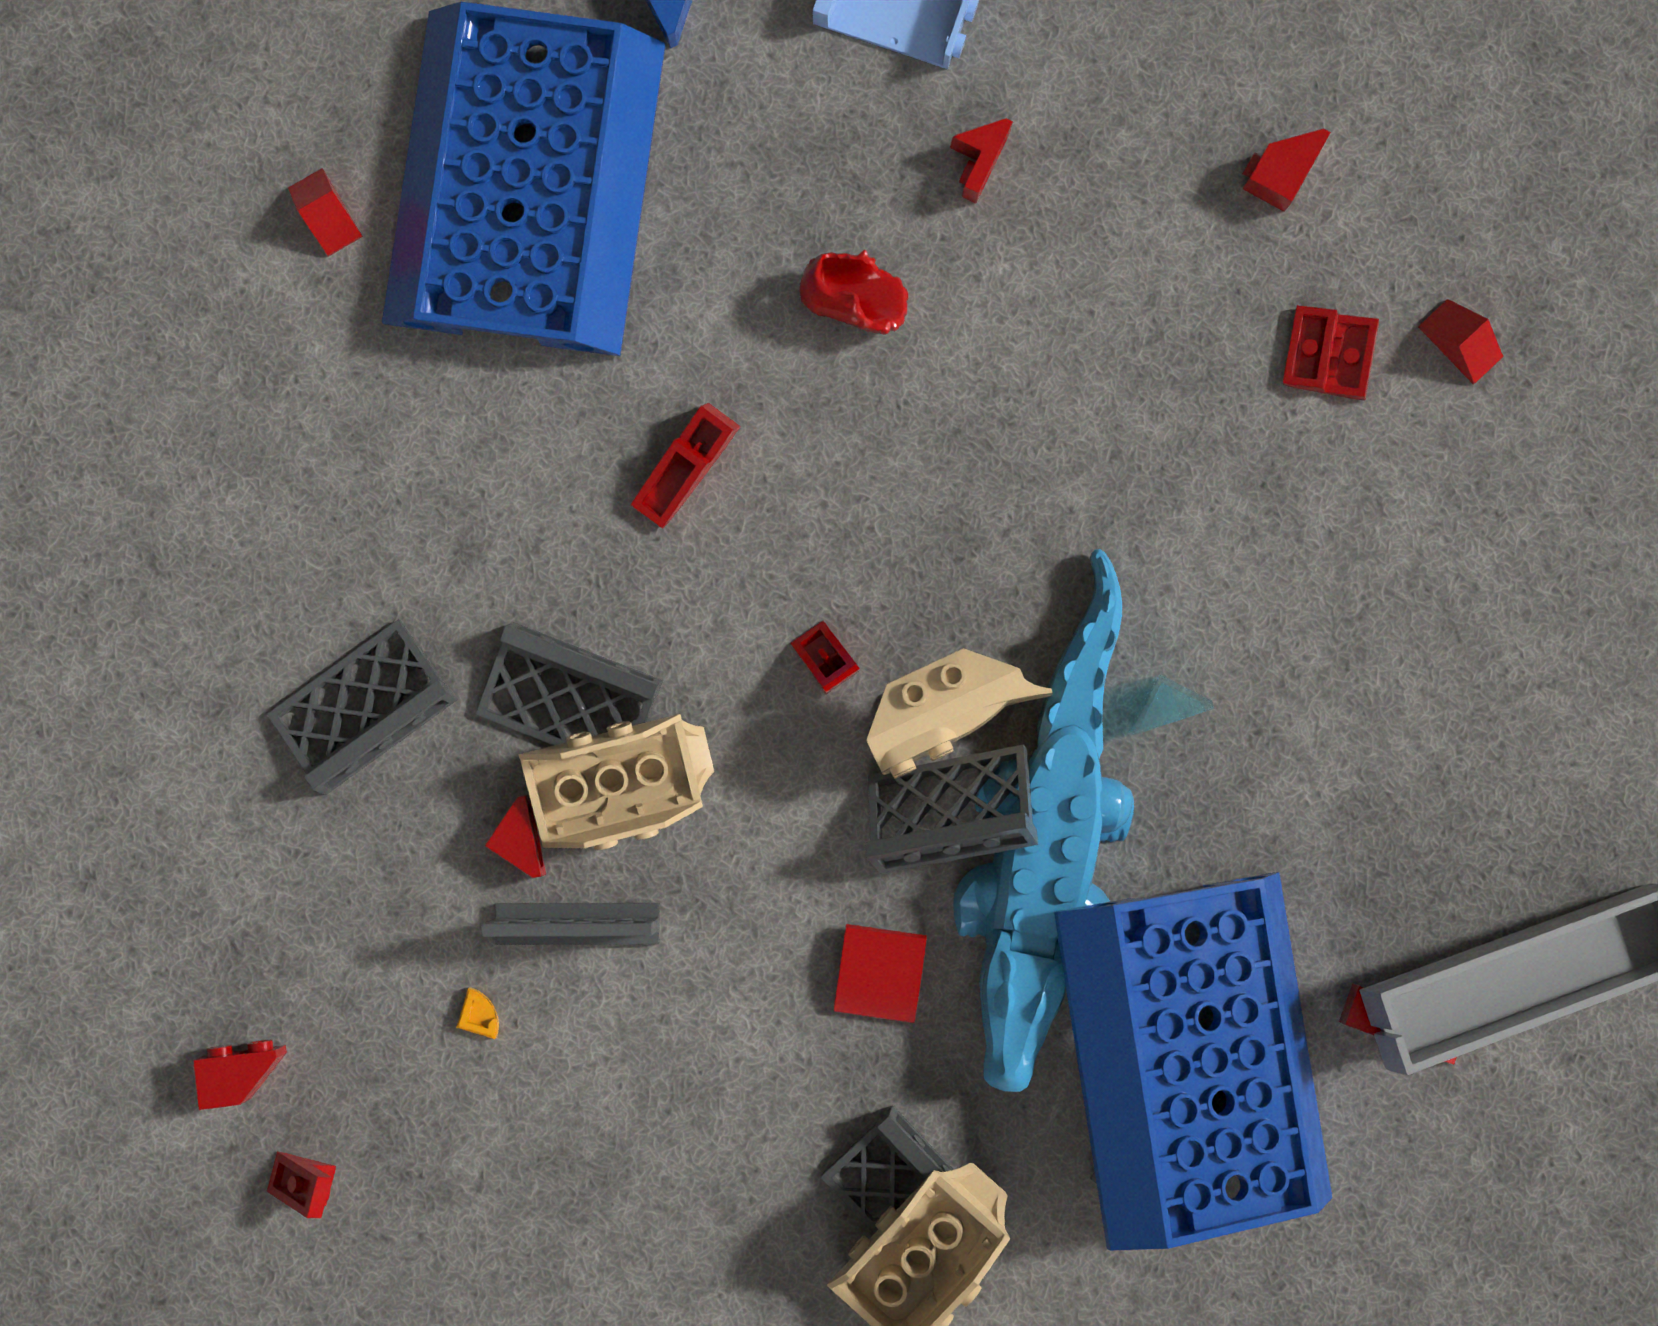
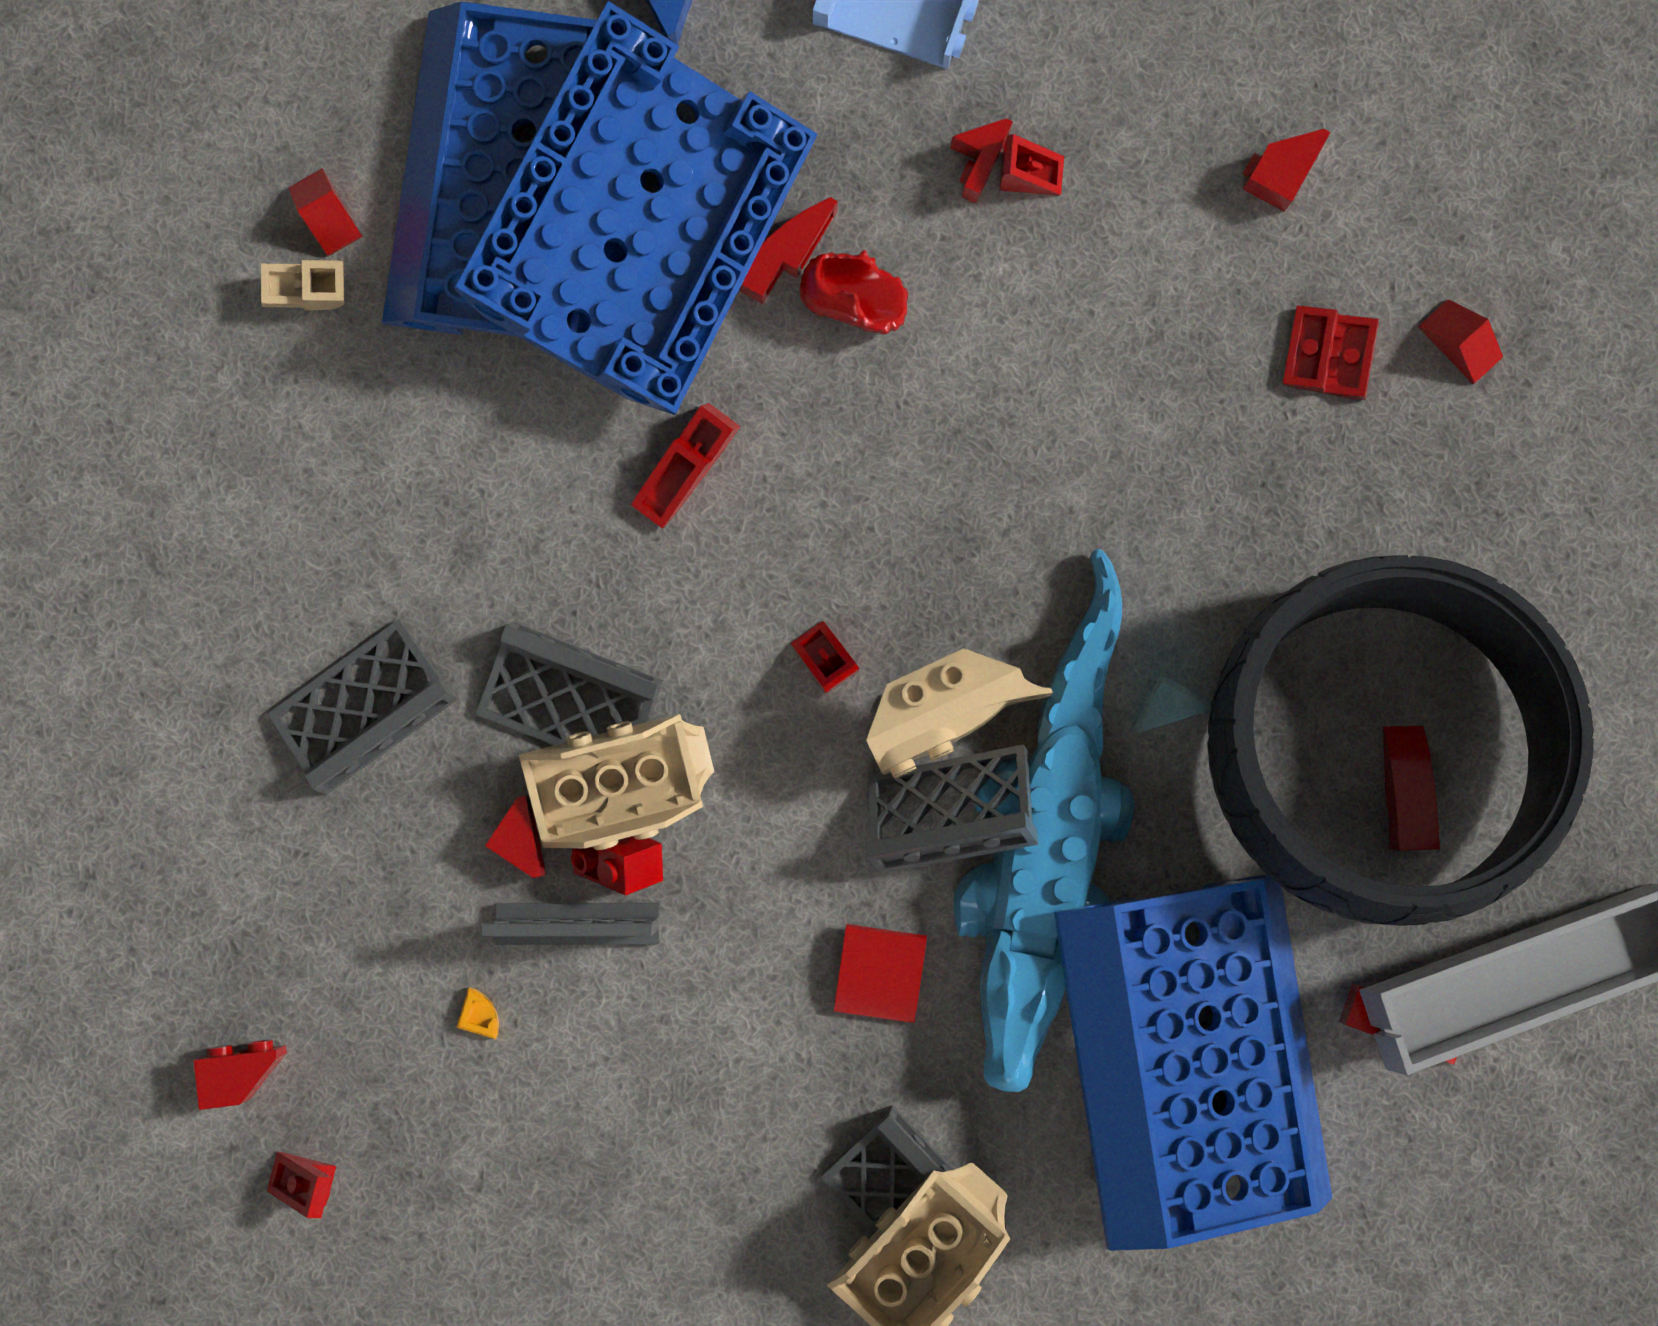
none -> tan brick [261,260,344,311]
none -> blue slope [454,1,818,415]
none -> red slope [571,836,663,896]
none -> red slope [739,197,838,304]
none -> red slope [999,134,1064,196]
none -> black tyre [1207,555,1594,926]
none -> red slope [1383,726,1440,851]

